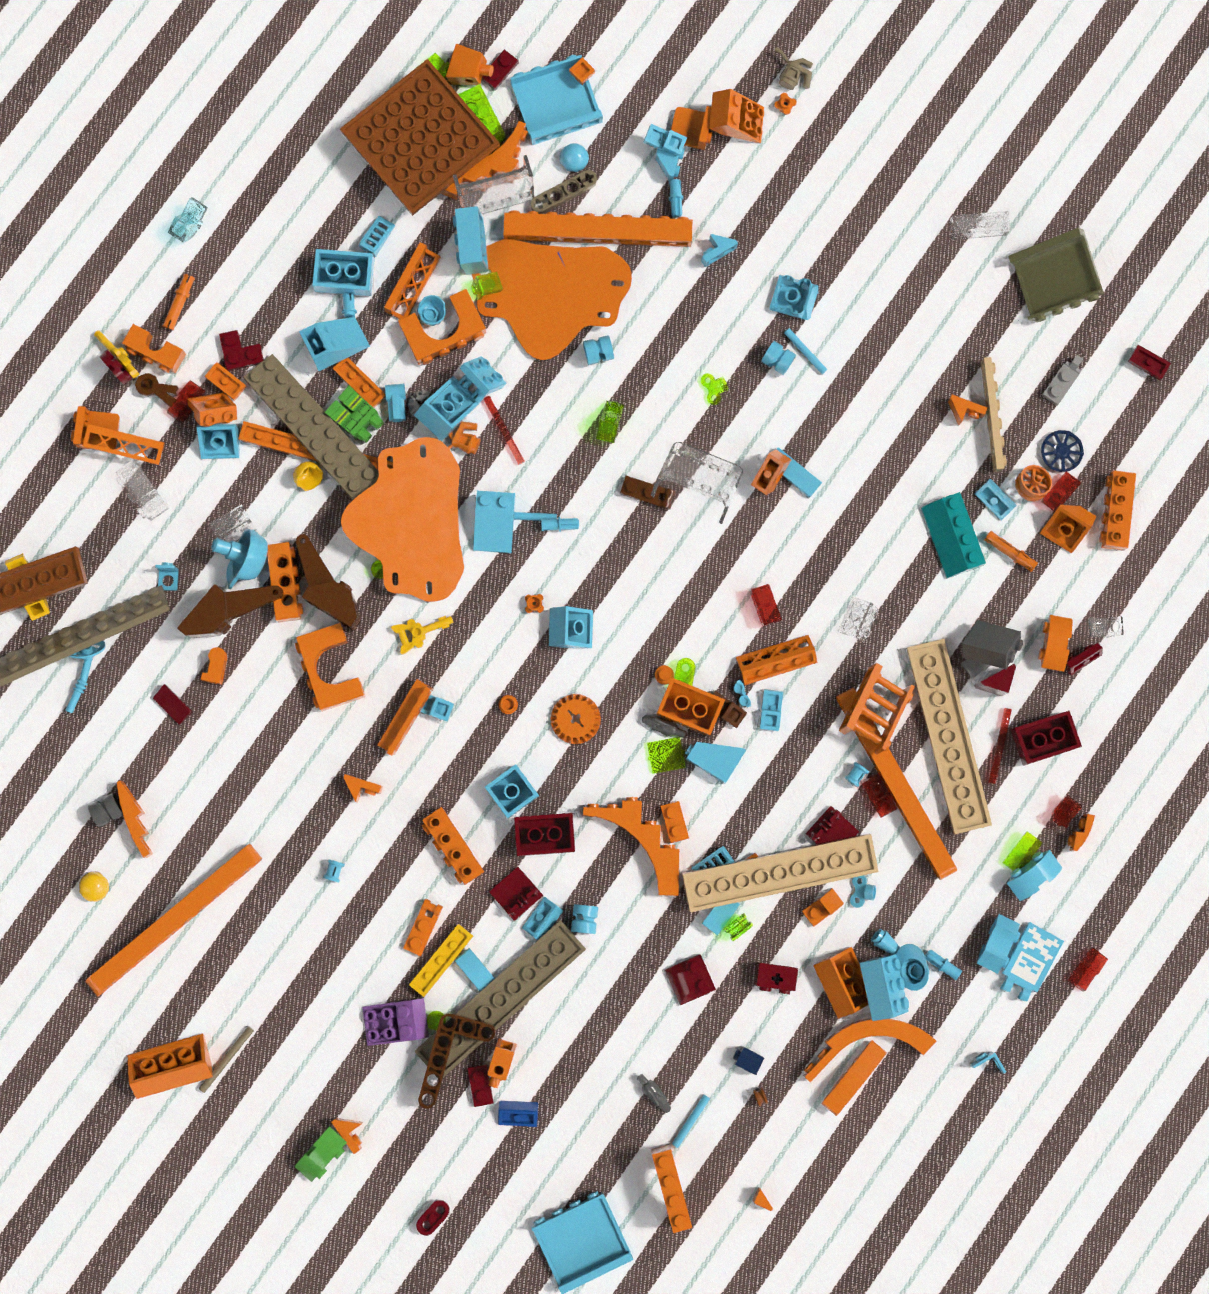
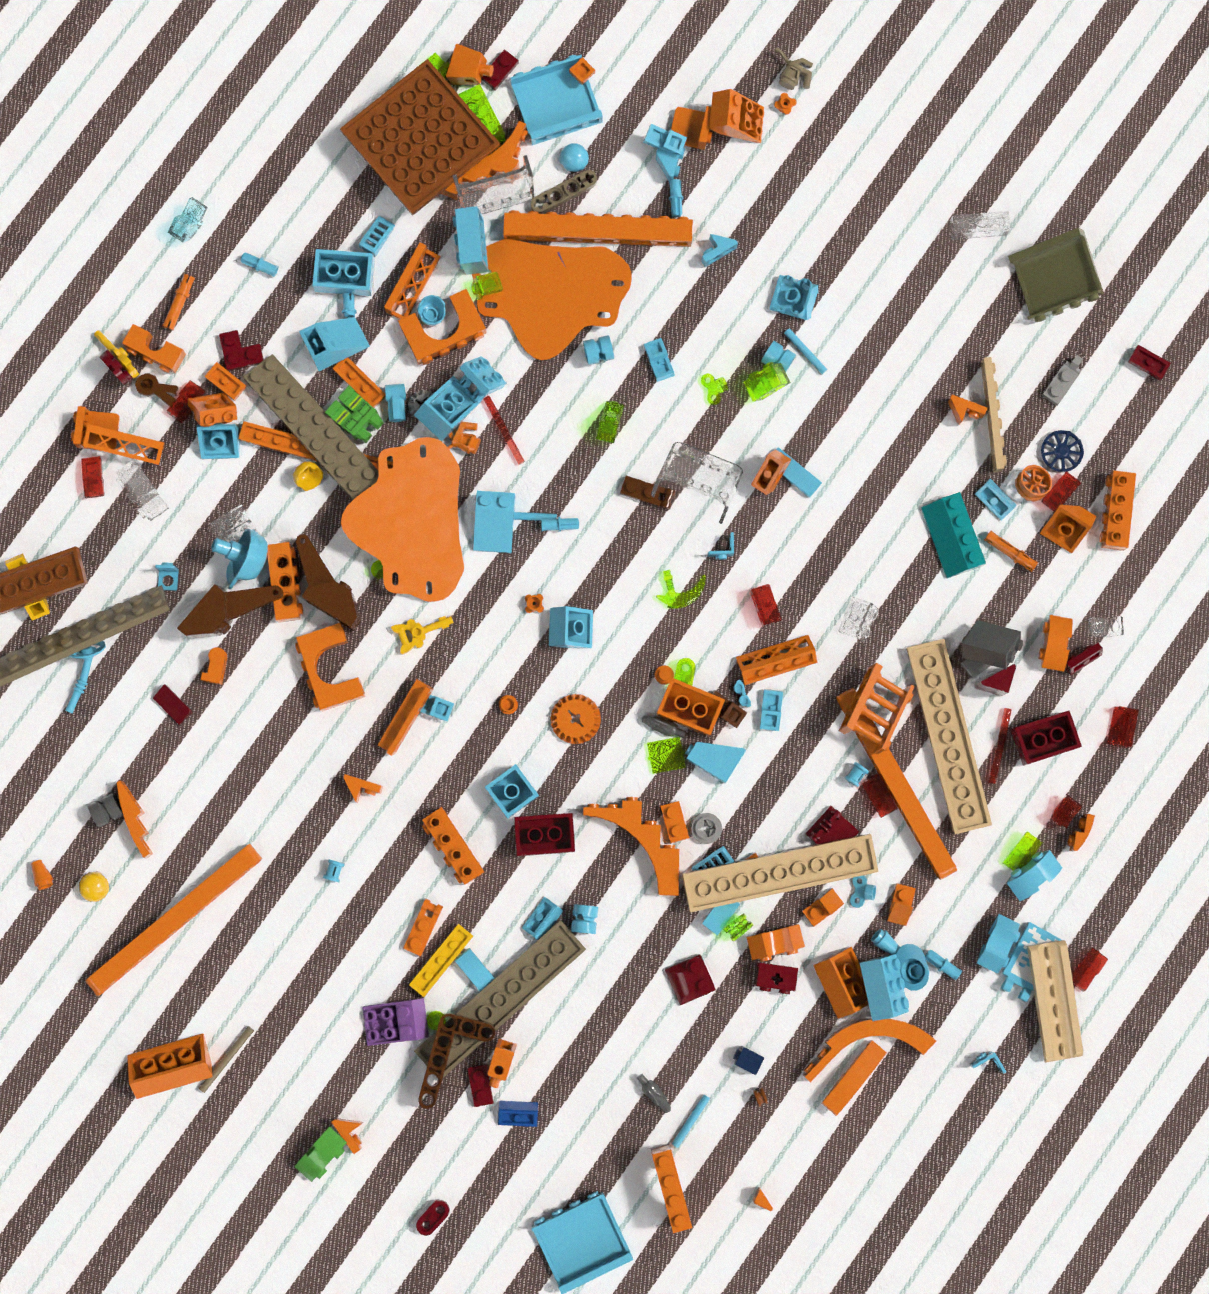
dark red hinge [489,867,544,921] -> none
none -> orange cone [31,860,53,890]
none -> clear red slope [81,456,105,499]
none -> medium azure axle [241,252,279,277]
none -> medium azure slope [644,338,675,382]
none -> clear neon green piece [656,570,706,609]
none -> light grey gear [691,813,722,844]
none -> medium azure bracket [707,532,734,560]
none -> clear neon green brick [743,362,791,402]
none -> orange brick [746,924,805,962]
none -> orange slope [887,883,916,926]
none -> tan plate [1027,940,1083,1063]
none -> clear red hinge [1107,706,1139,749]

